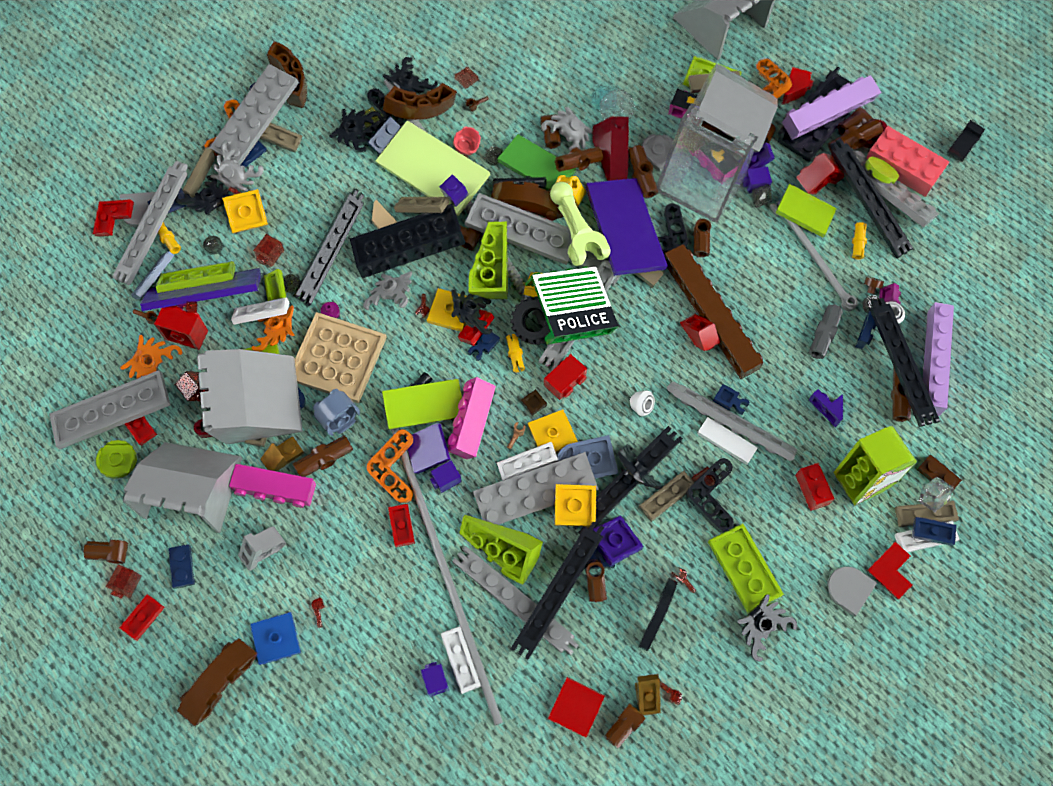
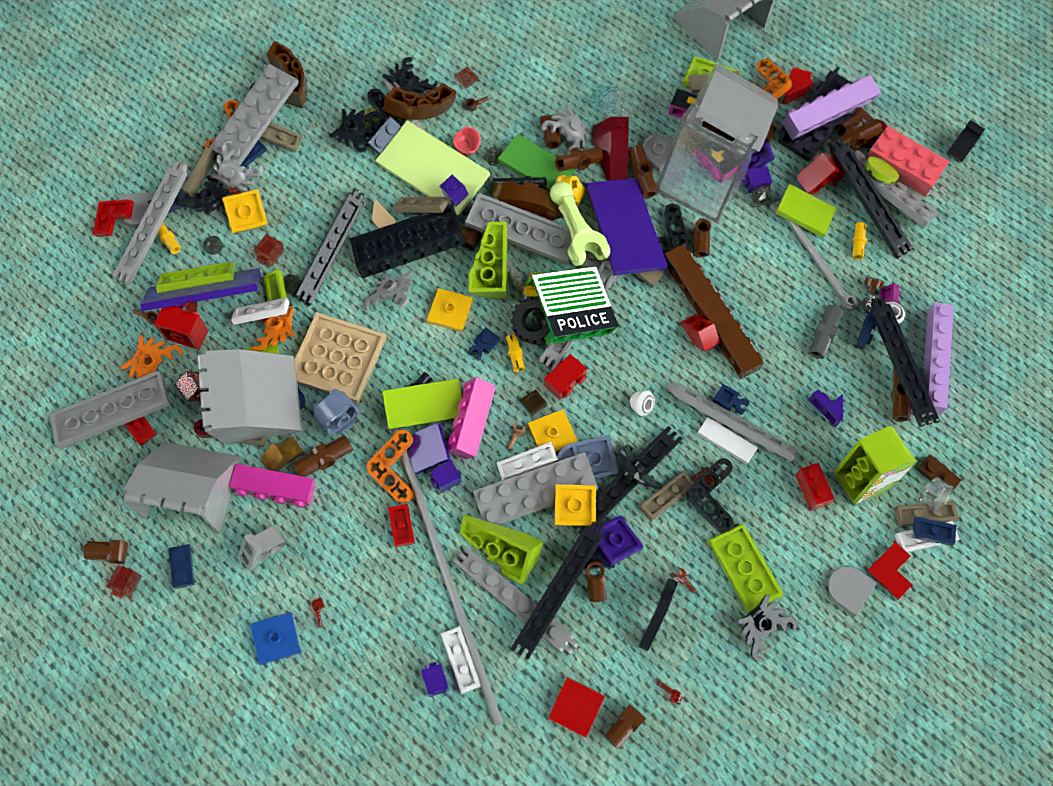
lime tile [96,440,137,479] -> none
red plate [119,594,165,641] -> none
tile [131,251,175,300] -> none
reddish brown brick [177,638,258,727] -> none
magenta tile [320,302,340,319] -> none
clear red hand [415,294,430,318] -> none
black animal [451,290,493,335] -> none
red plate [457,309,495,346] -> none
pearl gold slope [635,674,661,715] -> none

